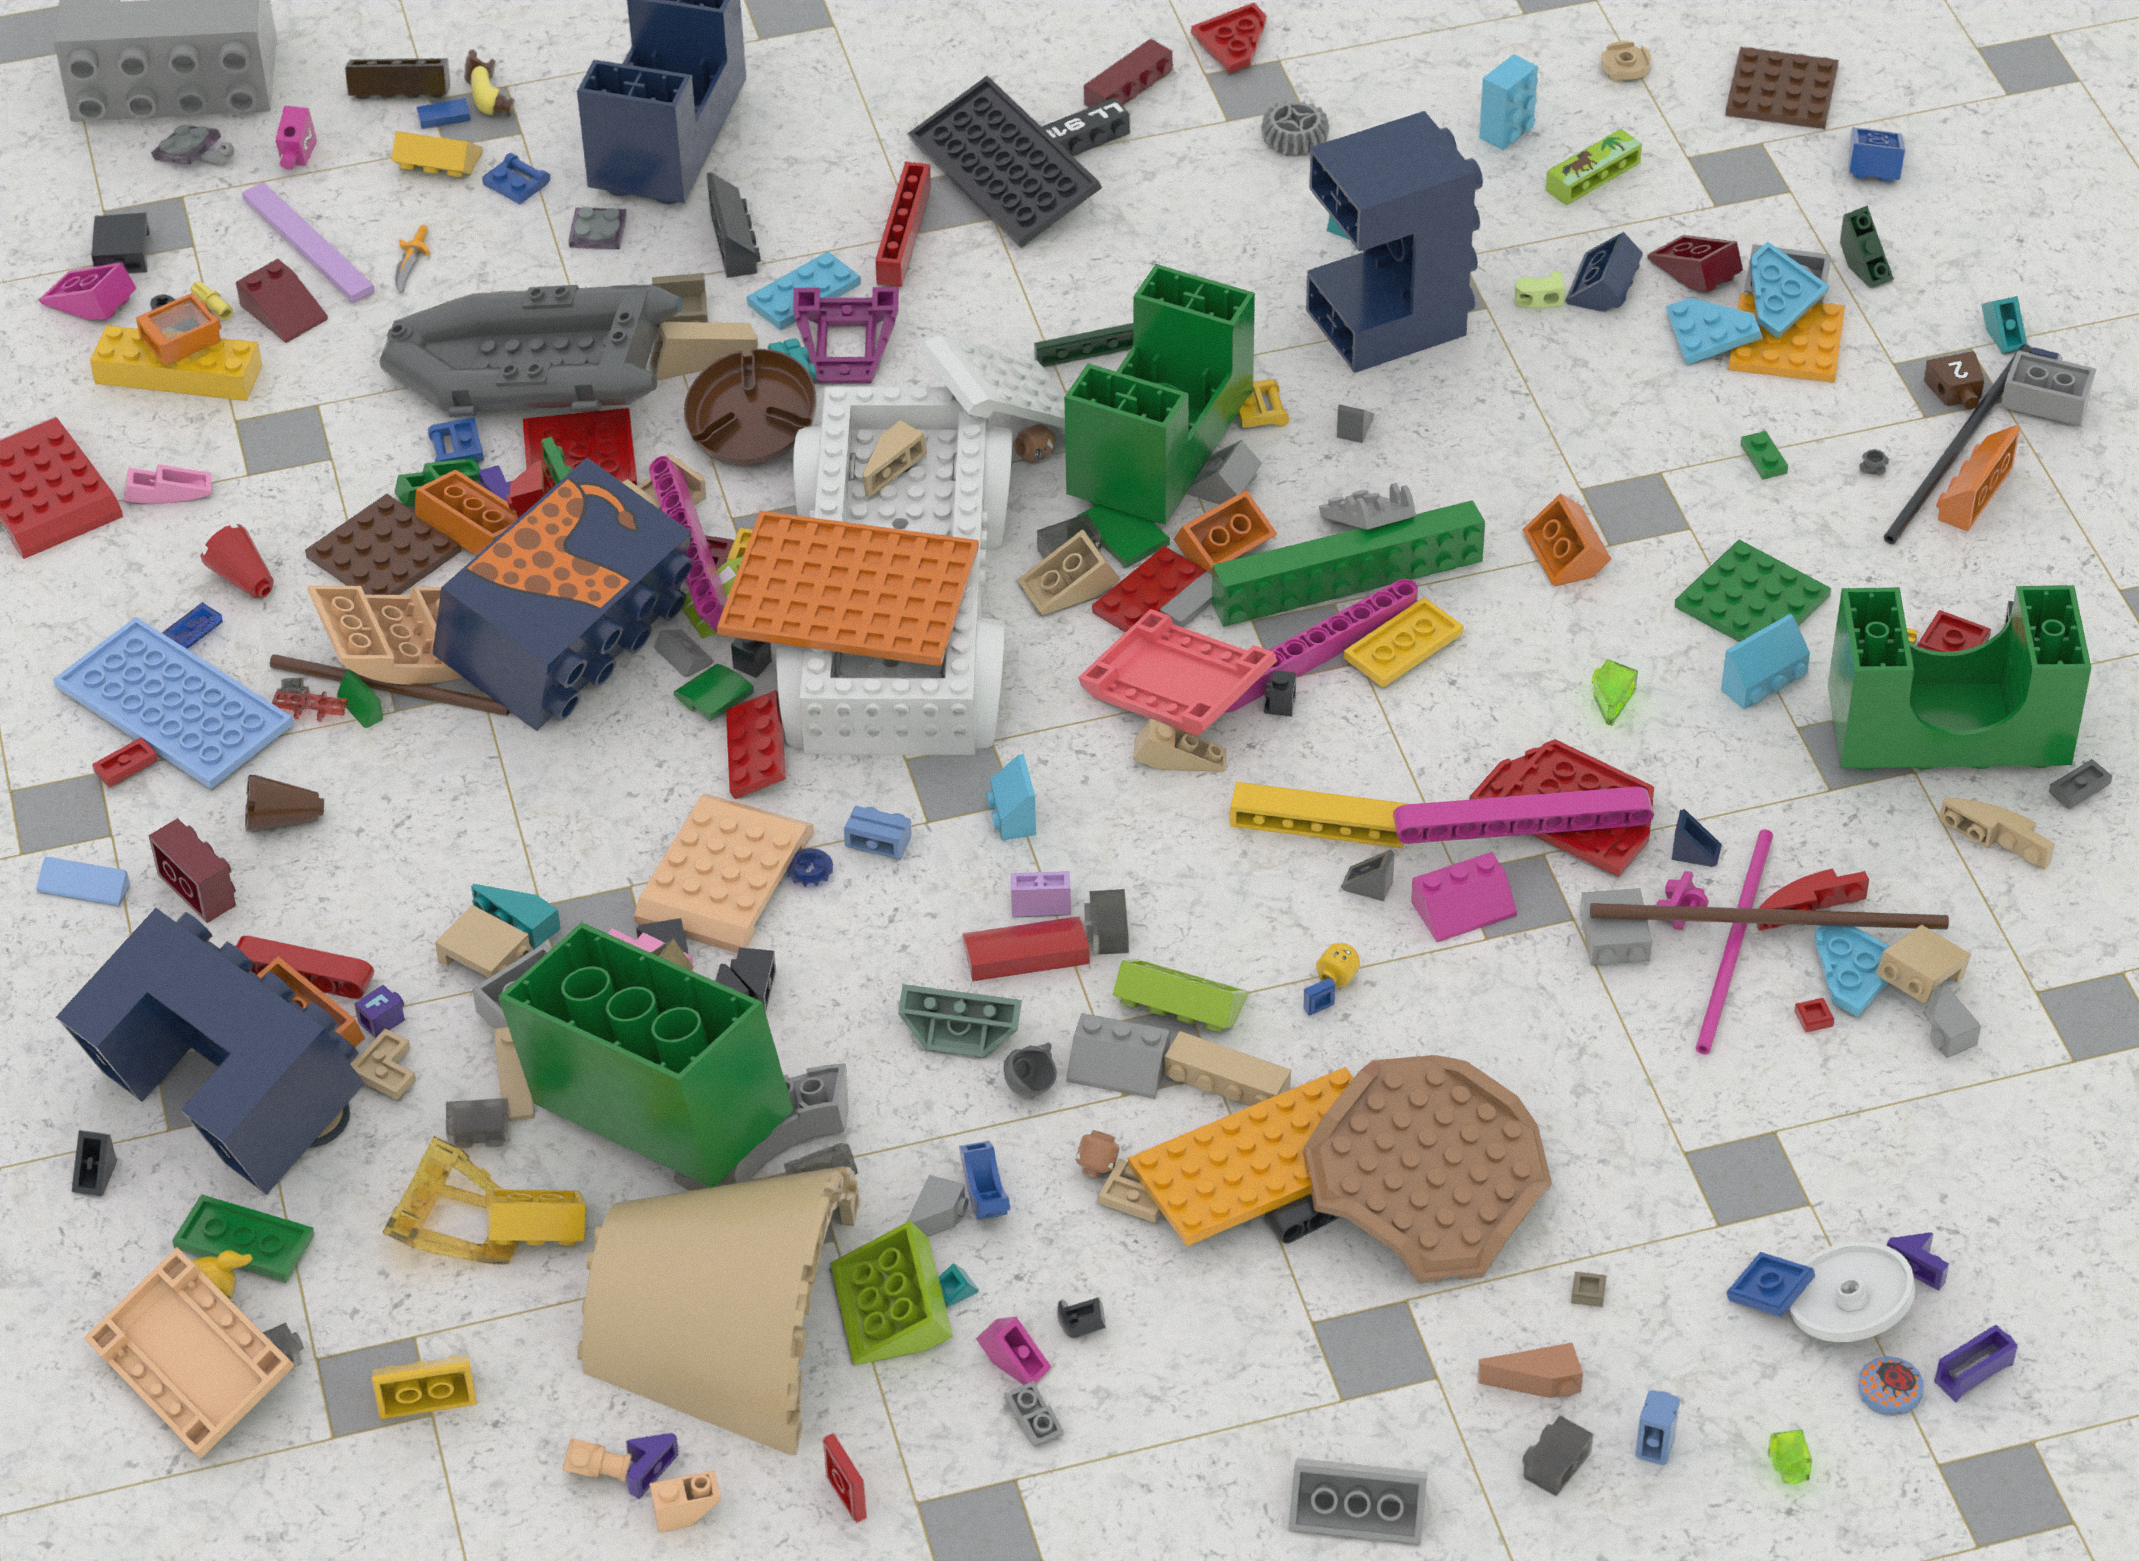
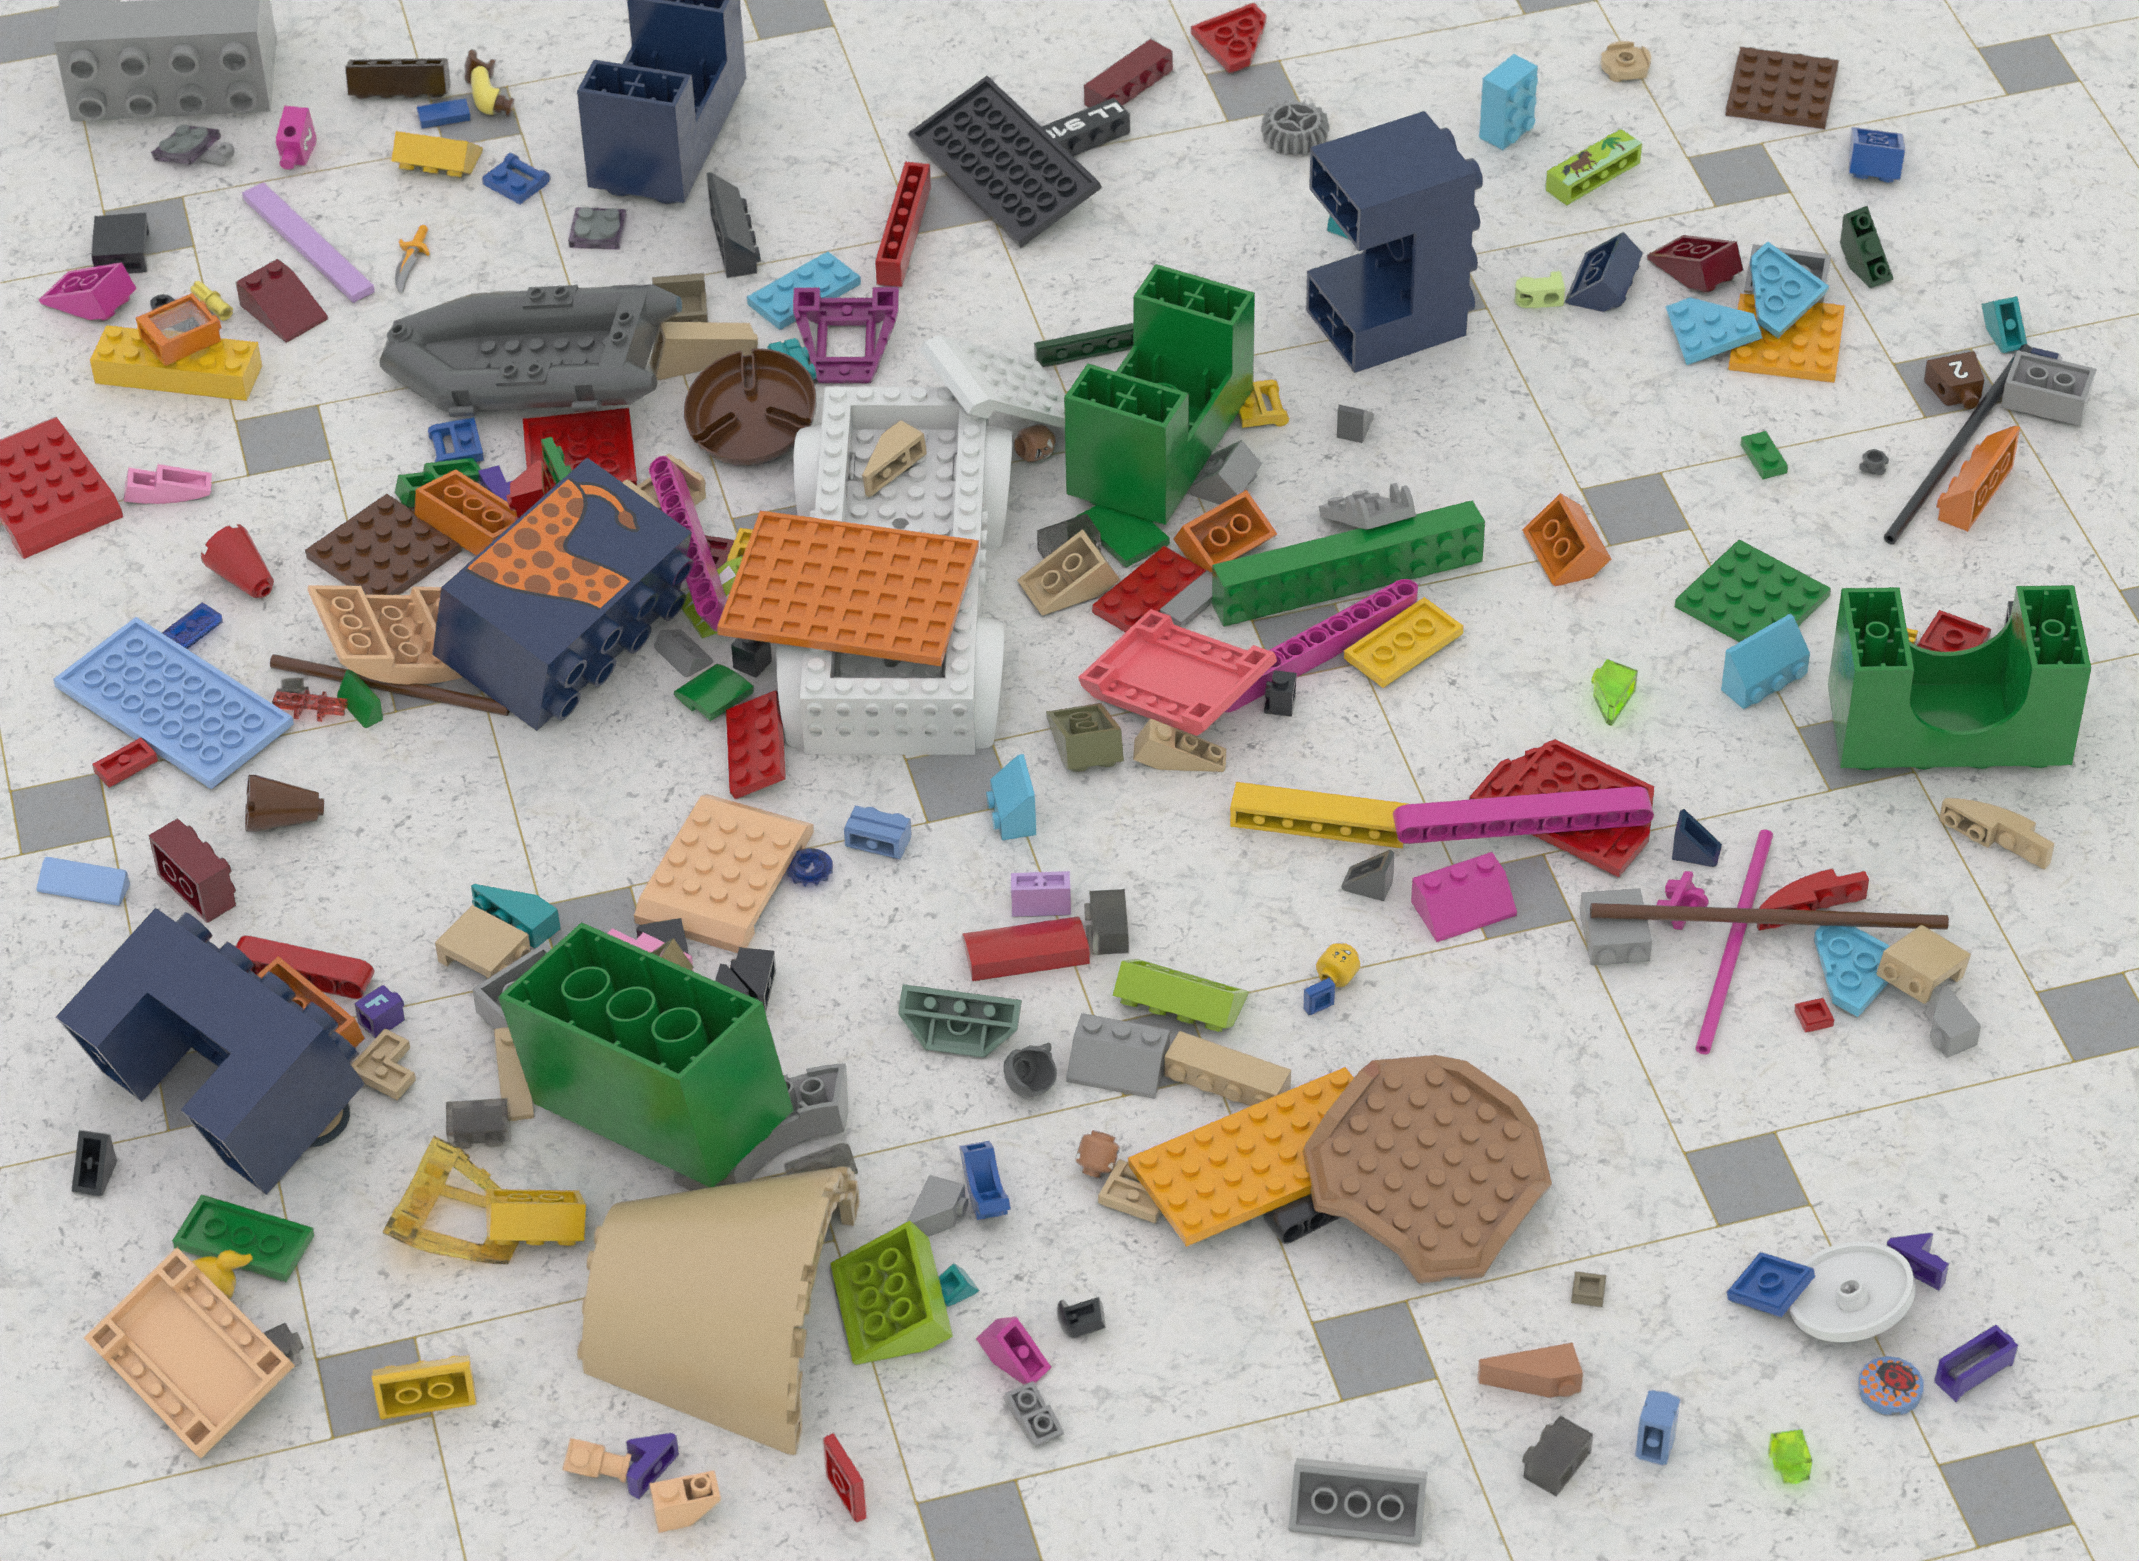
dark grey plate [2049,759,2112,809] -> none
none -> olive slope [1046,703,1124,772]

